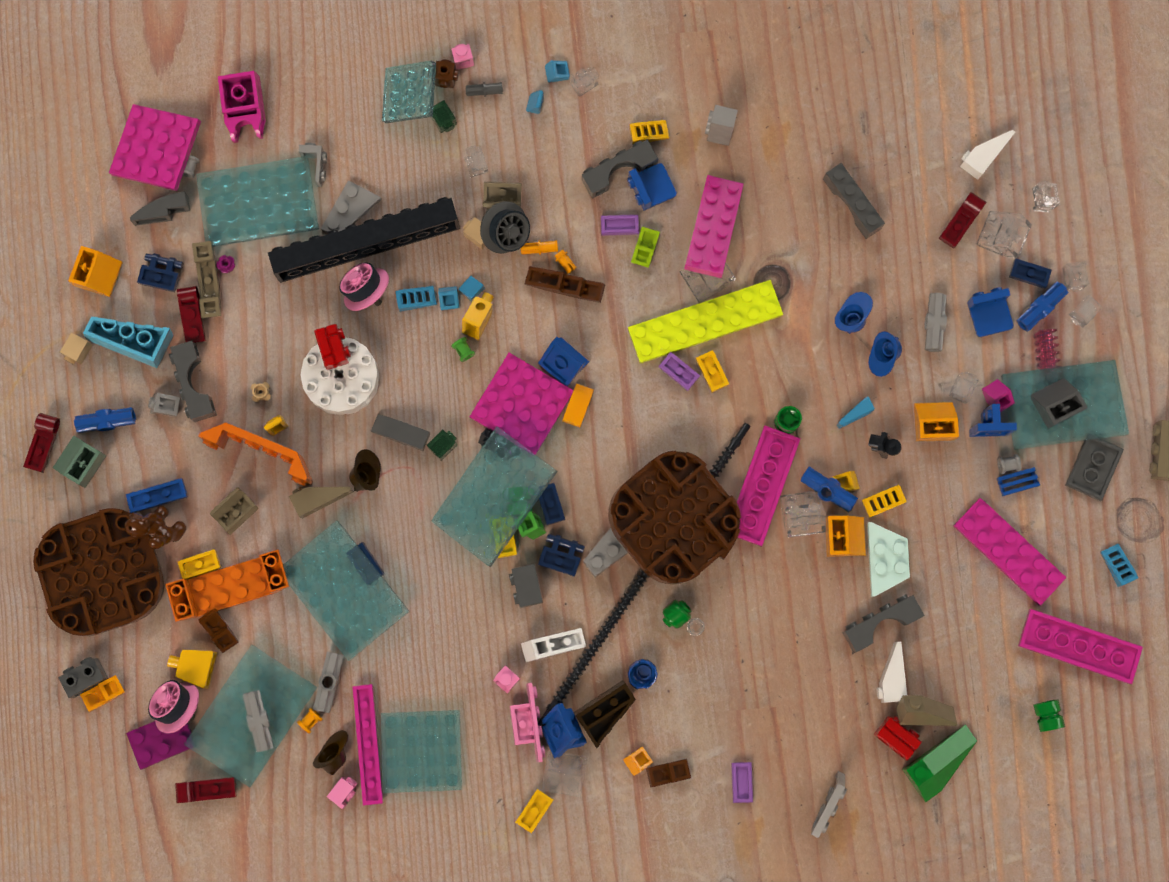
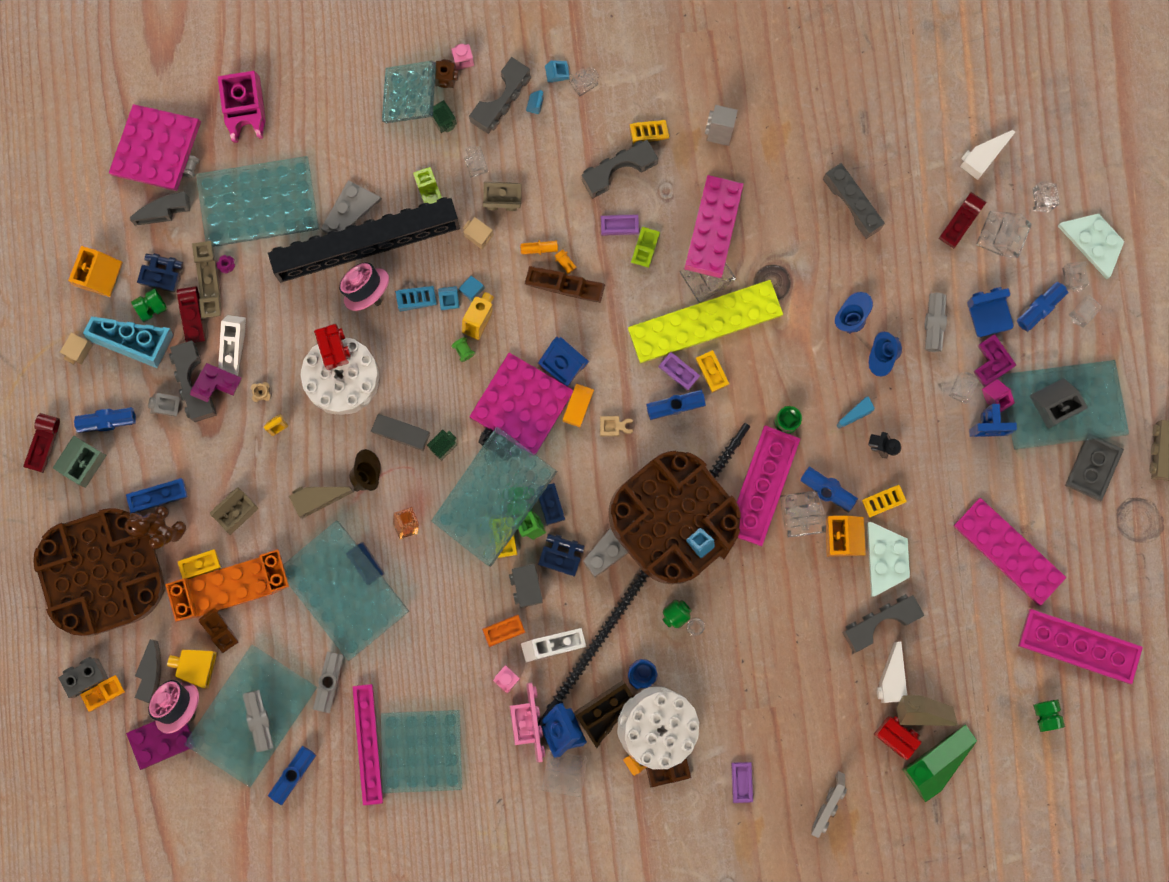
dark red plate [175,777,237,803] -> none
orange slope [198,422,313,486] -> none
light orange bush [297,707,323,734] -> none
light grey bracket [299,143,327,187] -> none
dark brown piece [313,730,348,775] -> none
bright pink brick [327,776,358,809] -> none
dark grey axle [465,82,503,97] -> none
dark grey piece [480,201,530,254] -> none
yellow plate [515,789,554,834] -> none
blue bracket [627,163,677,211] -> none
yellow slope [832,471,860,492] -> none
light orange slope [914,402,959,441] -> none
blue tile [996,467,1040,497] -> none
light grey bush [997,454,1021,474] -> none
dark blue plate [1009,258,1052,289] -> none
clear pink piece [1033,328,1062,370] -> none
dark azure slope [1100,544,1139,587] -> none
none -> green wheel [131,288,167,322]
none -> dark grey slope [134,639,161,703]
none -> magenta plate [190,363,242,402]
none -> white slope [218,315,246,376]
none -> blue piece [268,746,317,805]
none -> clear orange brick [393,507,419,539]
none -> lime slope [413,167,442,204]
none -> dark grey arch [469,57,531,134]
none -> orange plate [482,615,526,647]
none -> tan plate [600,416,633,437]
none -> white brick [617,687,699,769]
none -> blue piece [646,390,706,420]
none -> dark azure slope [686,528,715,558]
none -> magenta plate [974,334,1017,387]
none -> light aqua wing [1058,214,1124,280]

